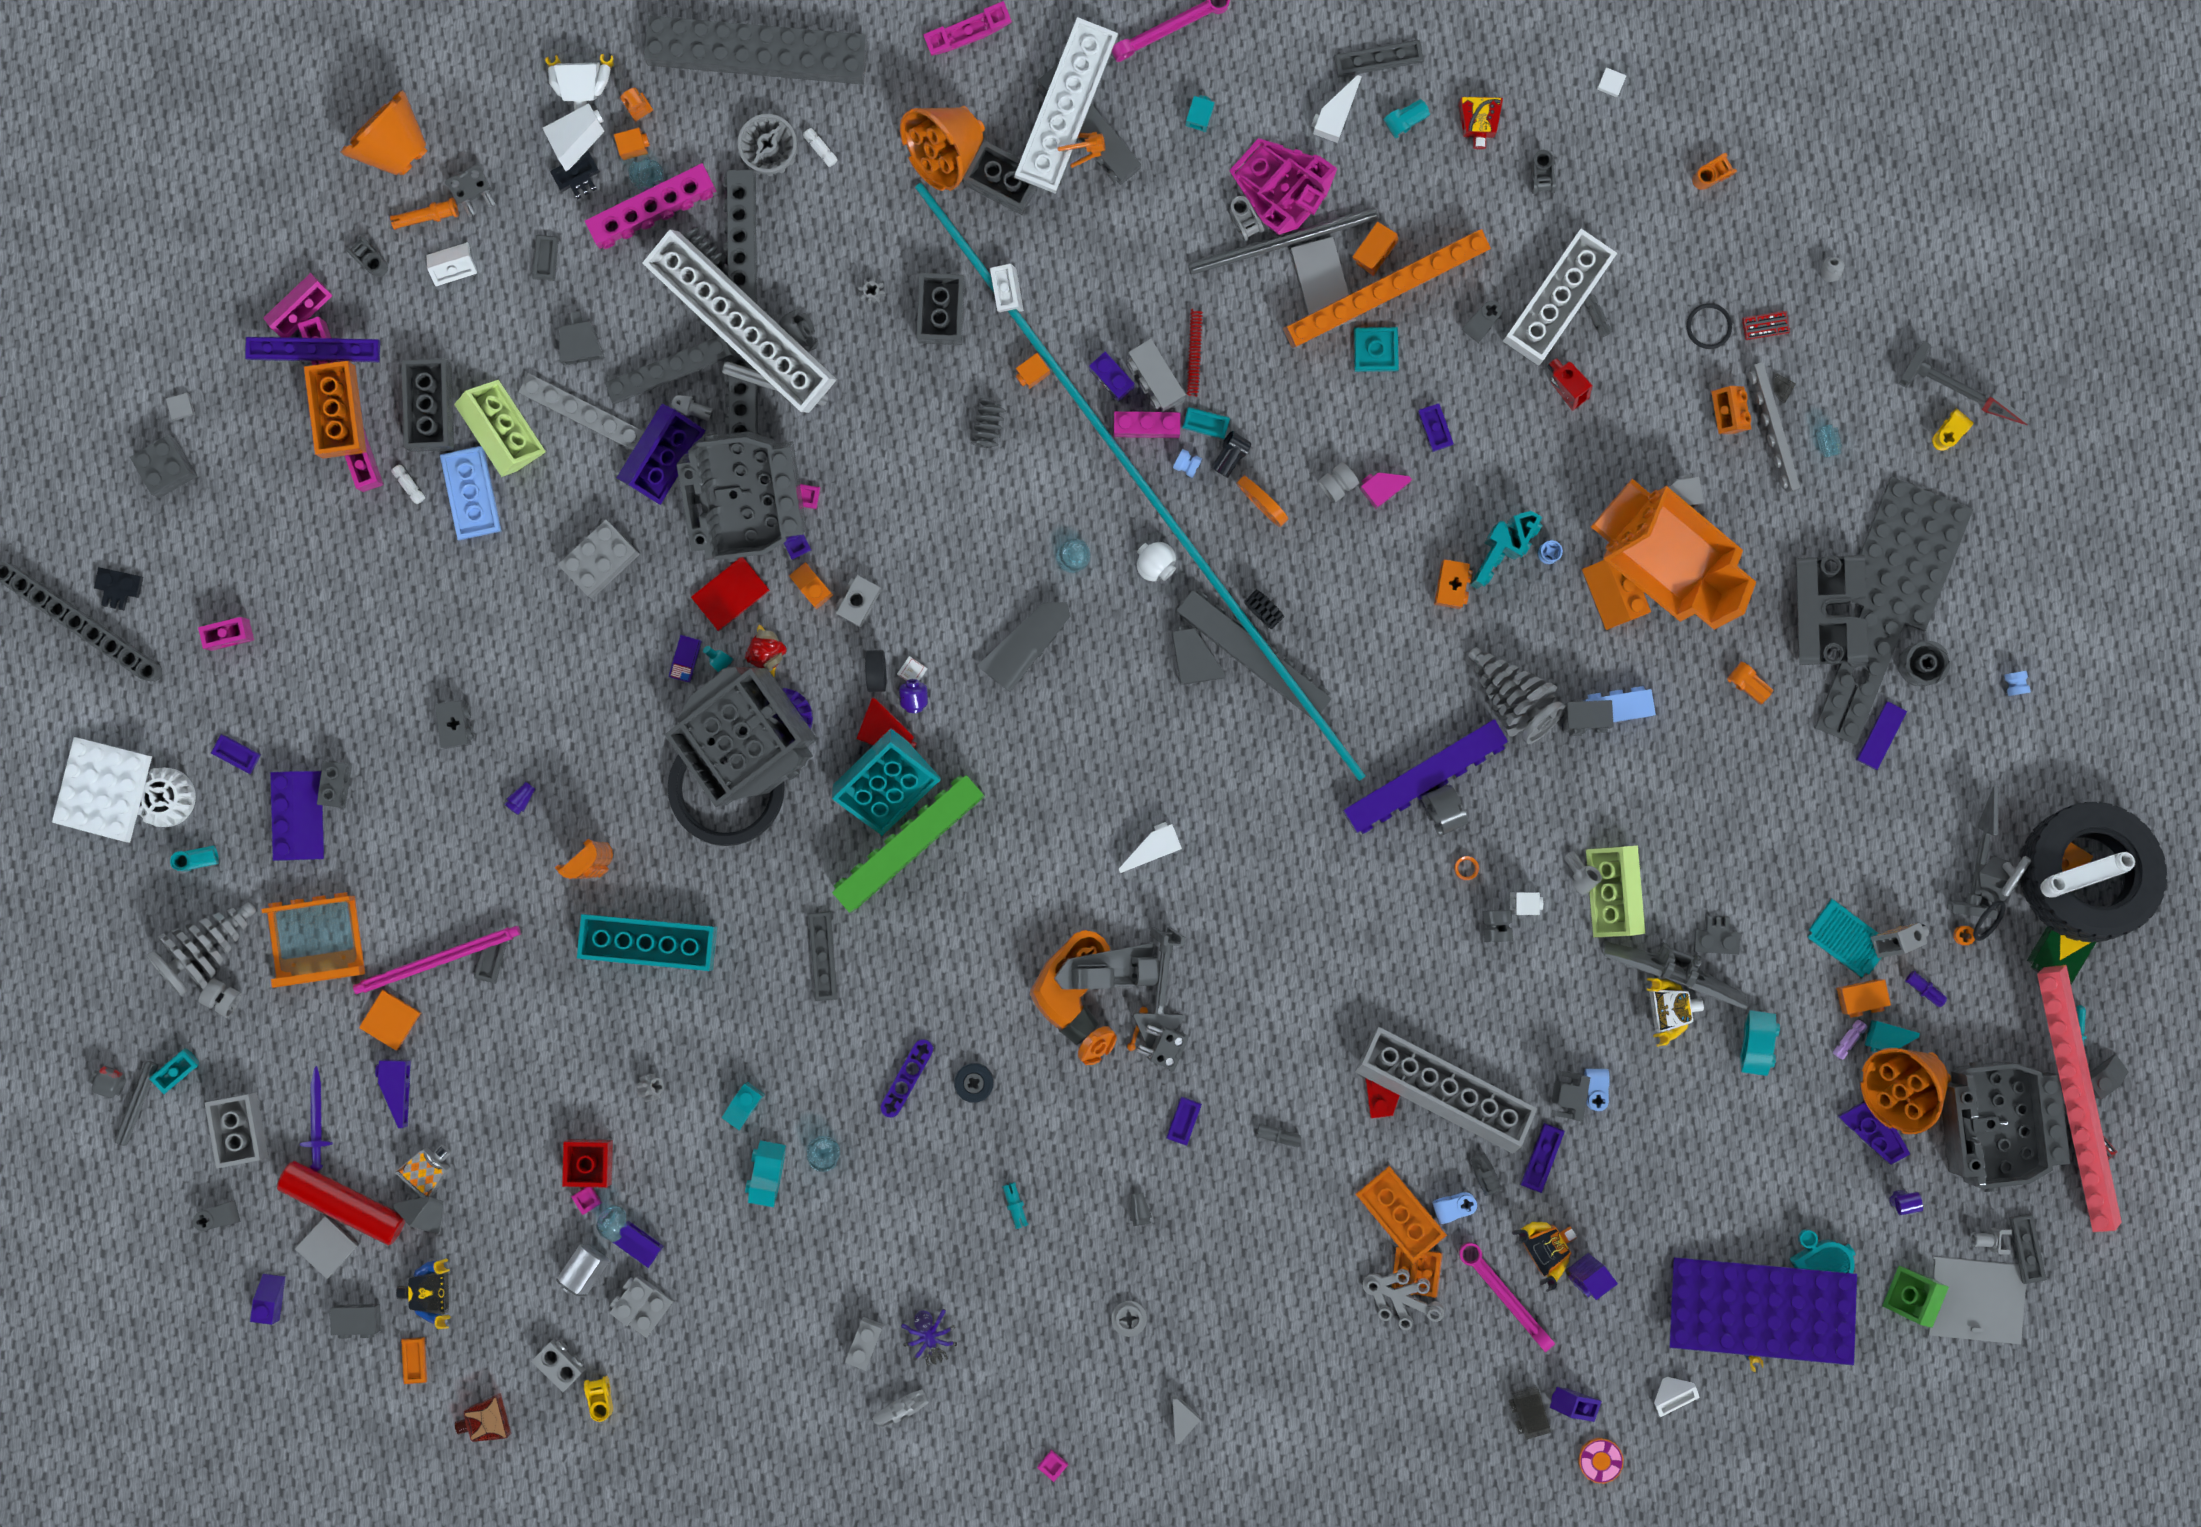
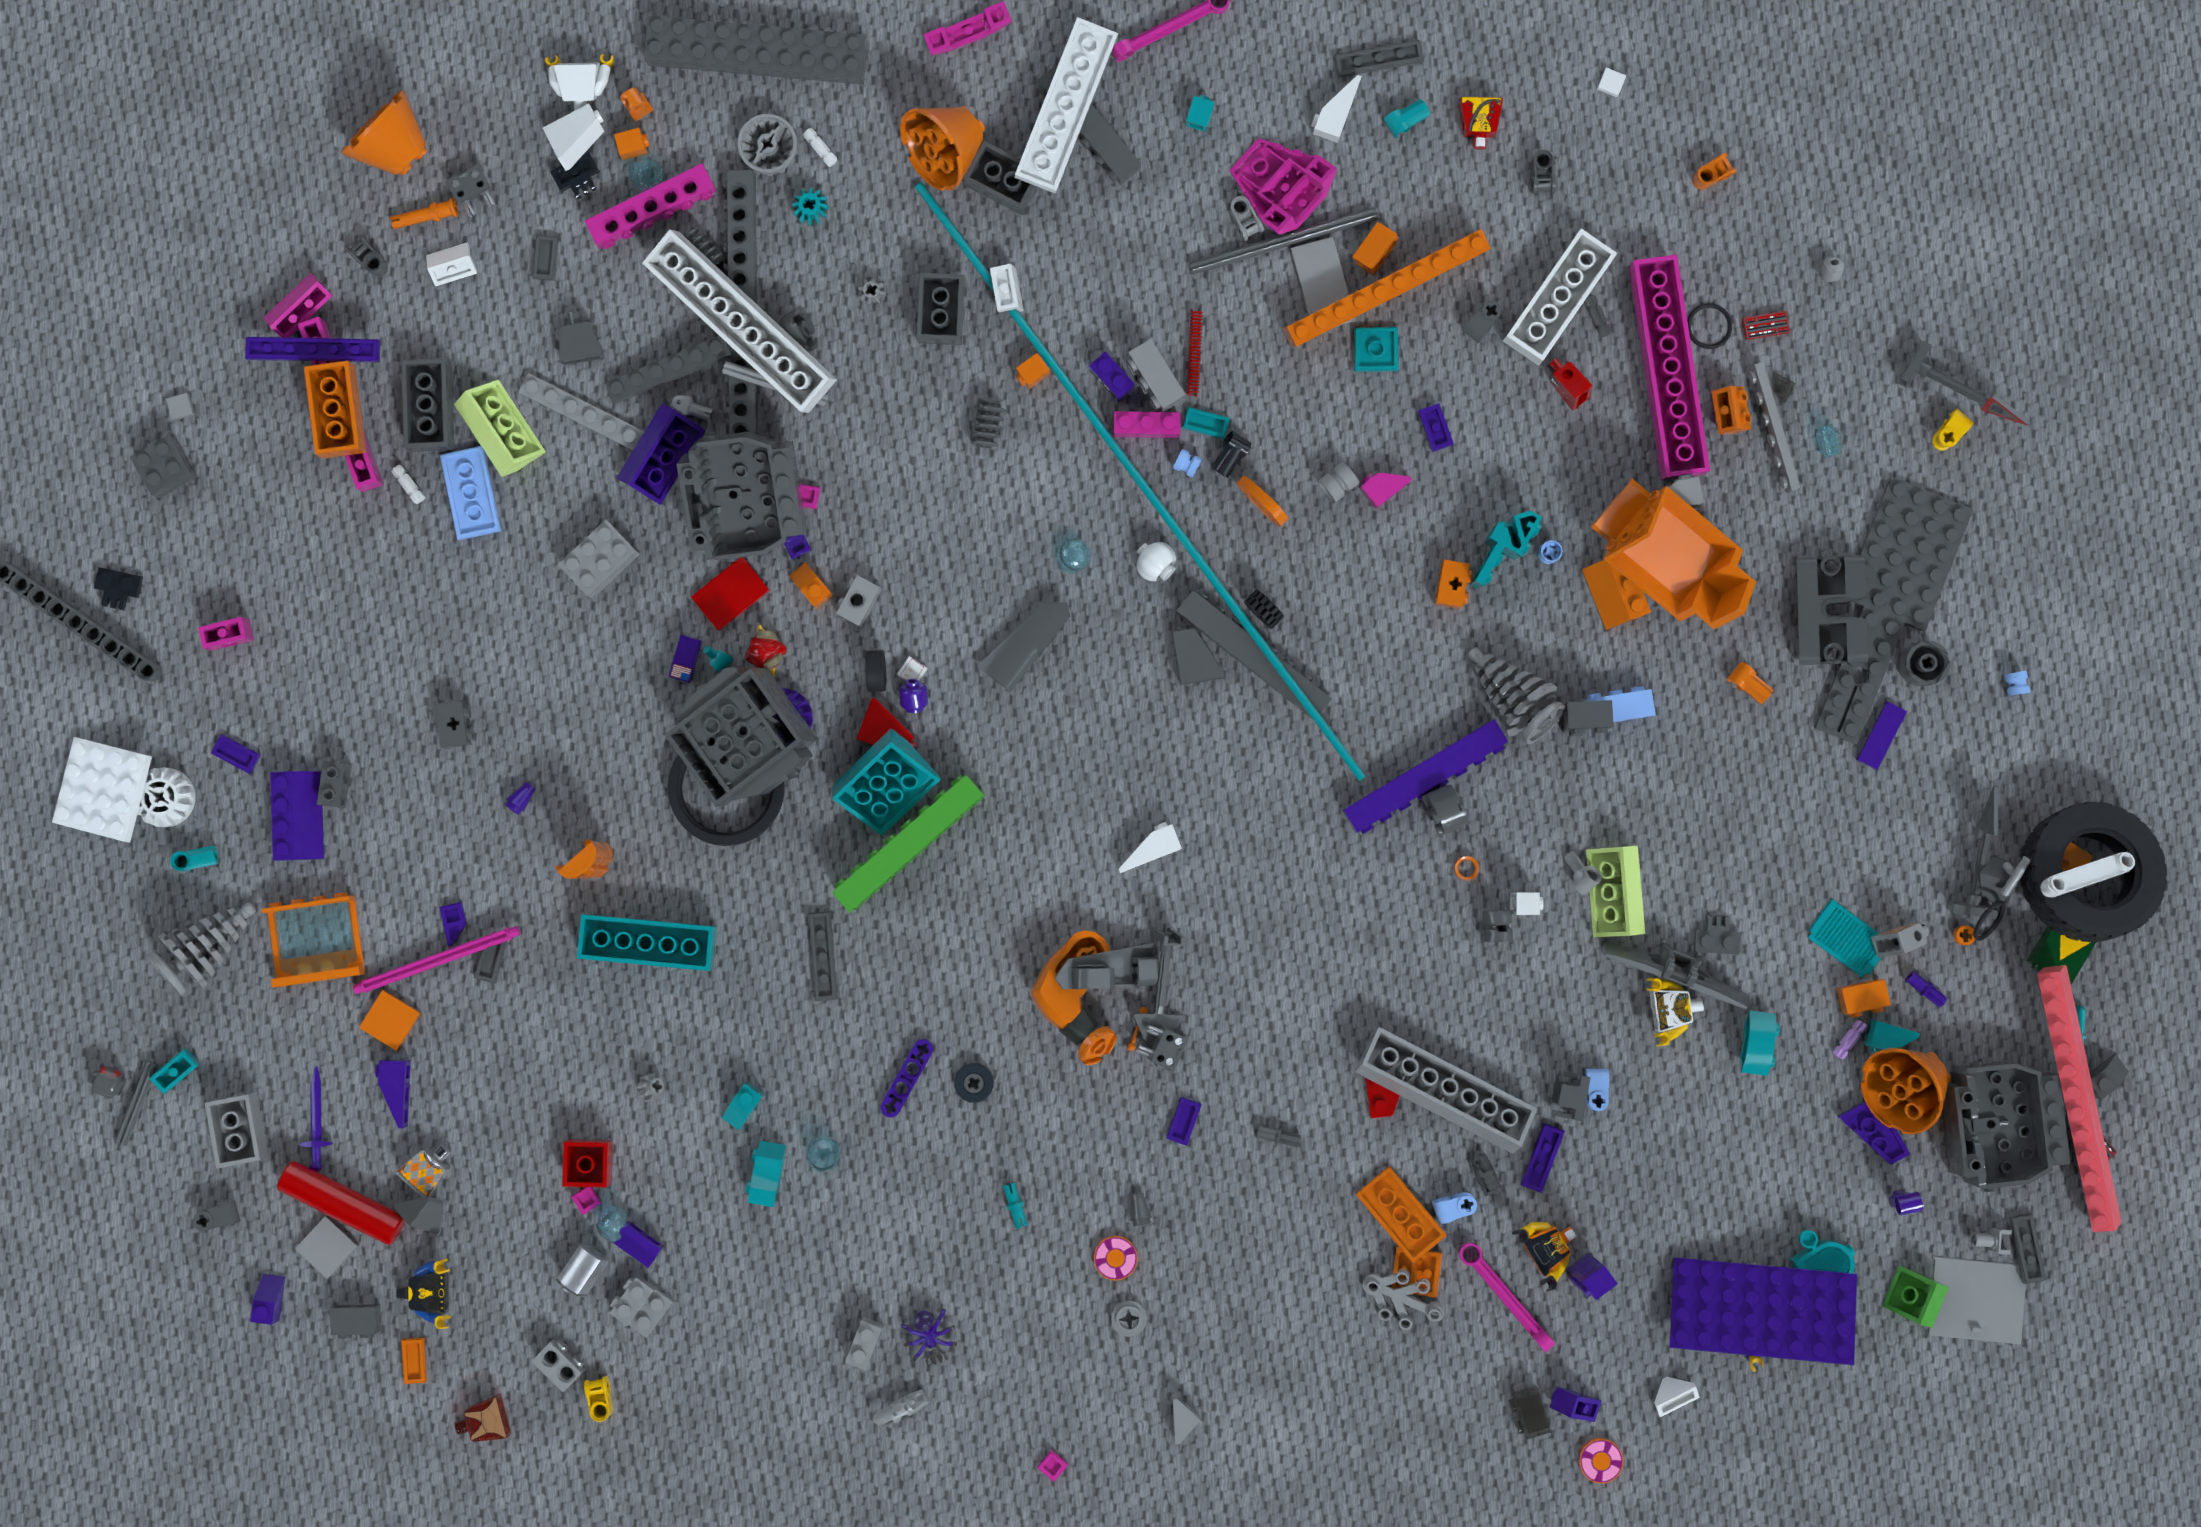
light grey wheel [198,978,242,1018] -> none
orange plant [1057,132,1106,168] -> none
dark pink tile [1295,184,1326,215] -> none
none -> dark purple tile [440,902,467,947]
none -> teal gear [792,187,829,226]
none -> tile [1094,1235,1138,1281]
none -> dark pink brick [1628,254,1710,481]

